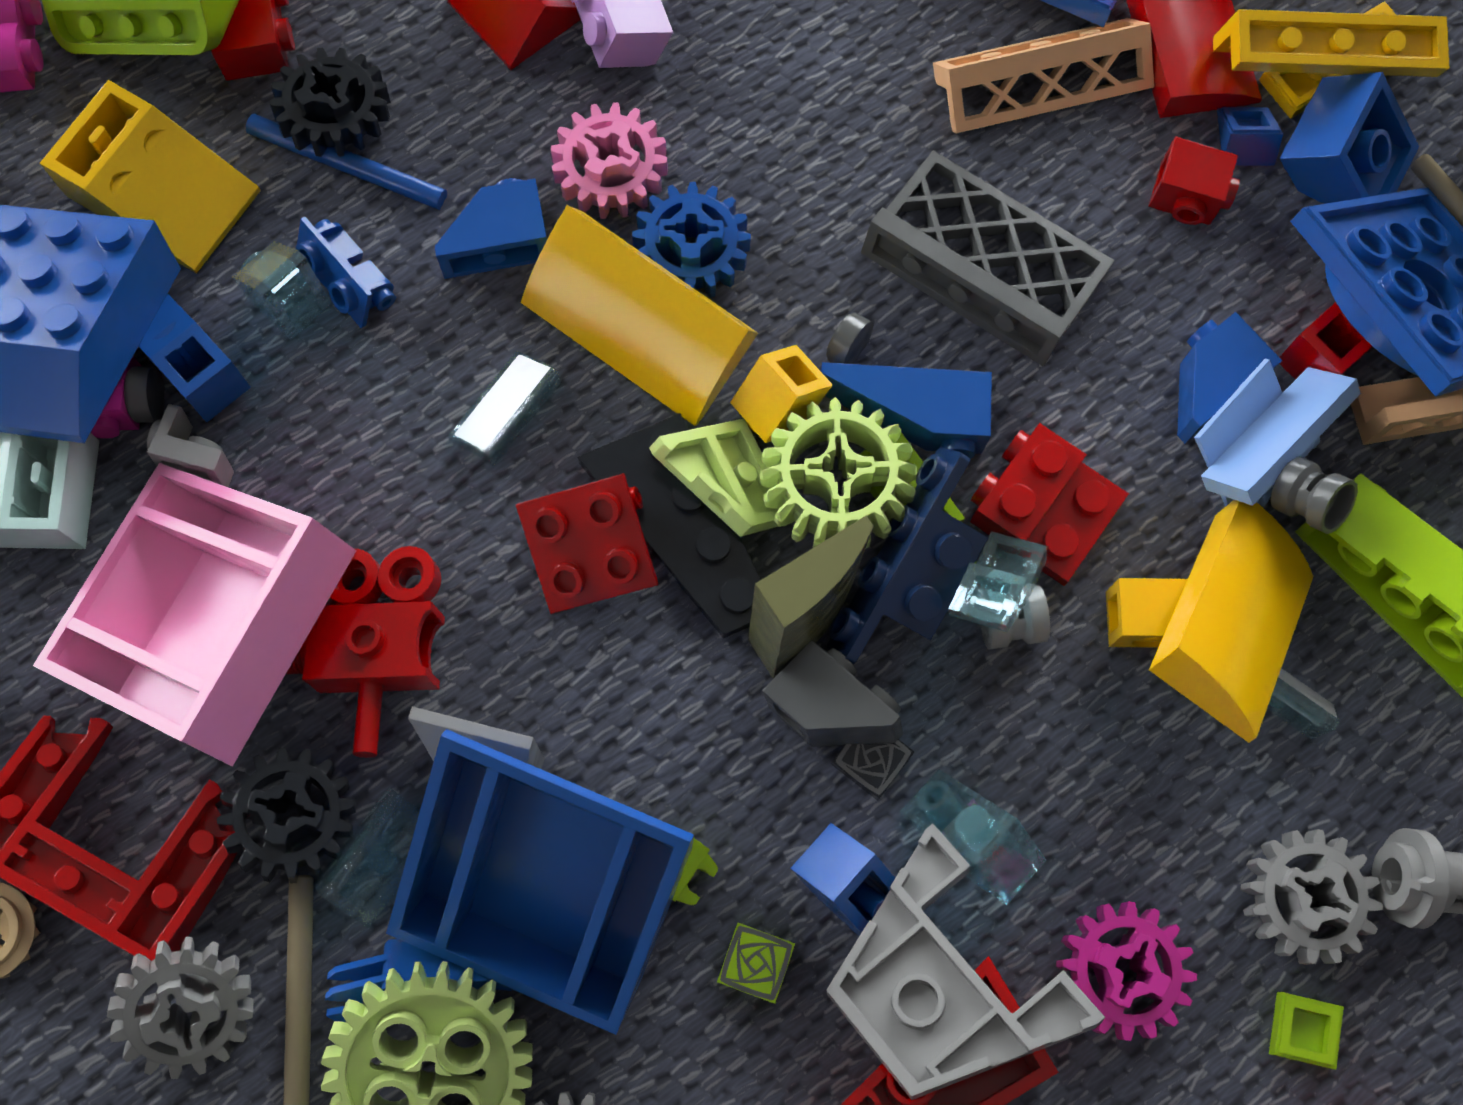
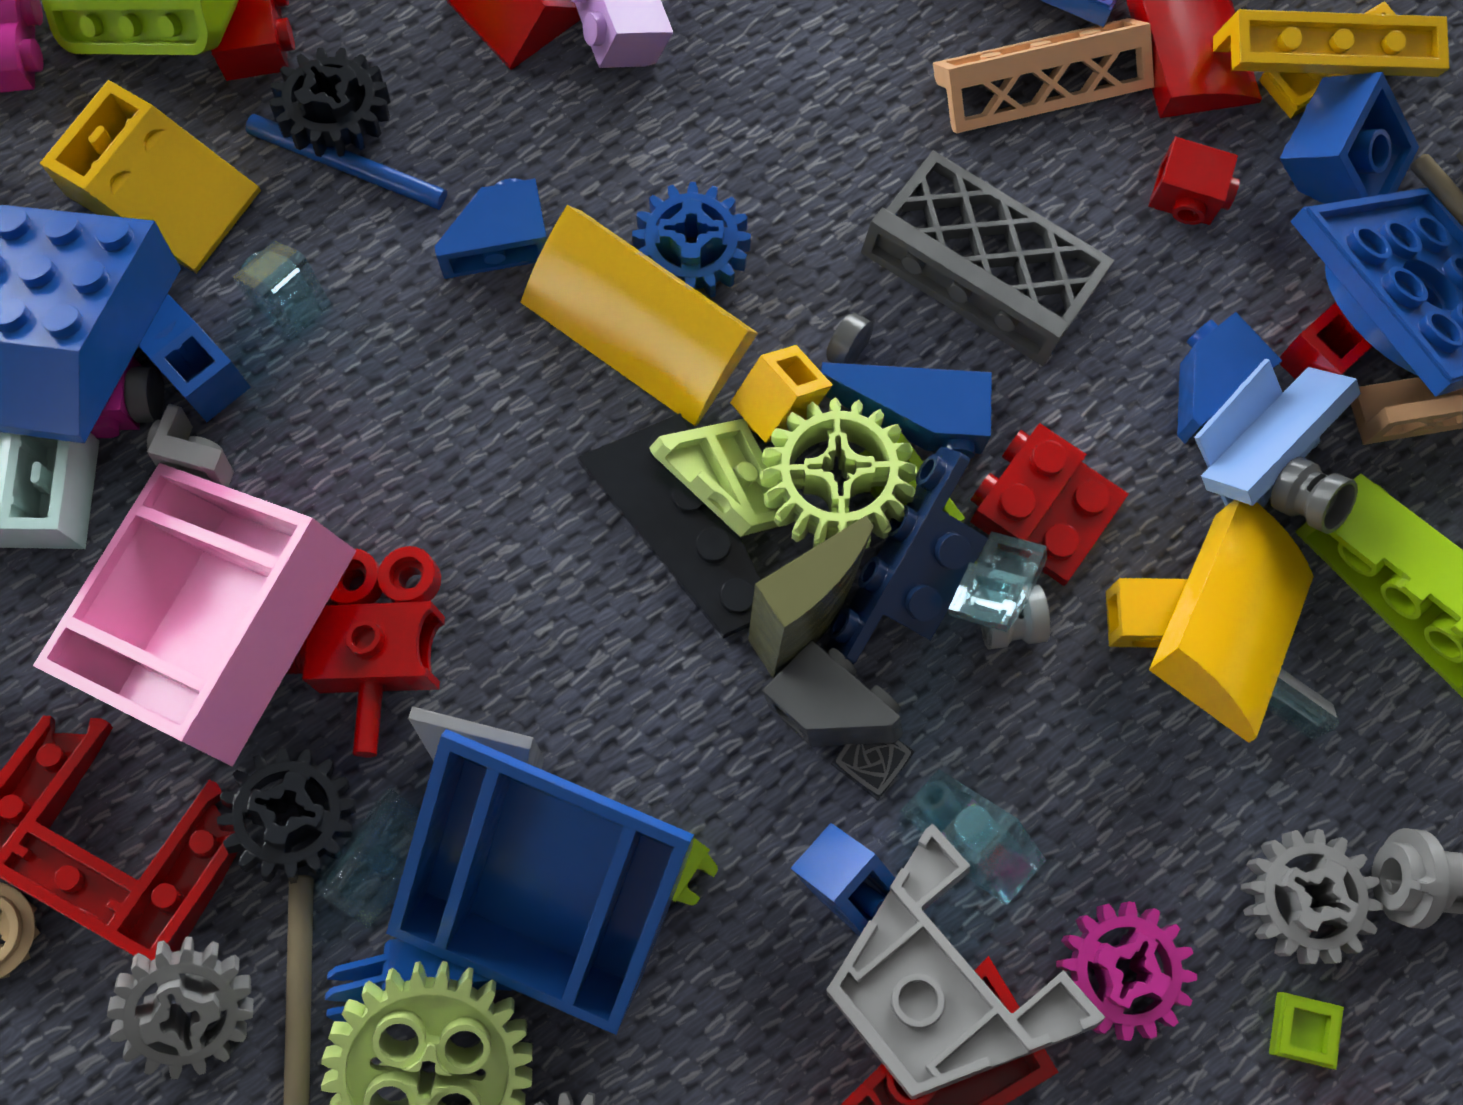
blue hinge [295,217,396,329] -> none
slope [448,351,561,468] -> none
red hinge [515,473,658,614] -> none
bright pink gear [550,102,668,219] -> none
tile [717,923,795,1004] -> none
blue slope [1217,107,1283,166] -> none

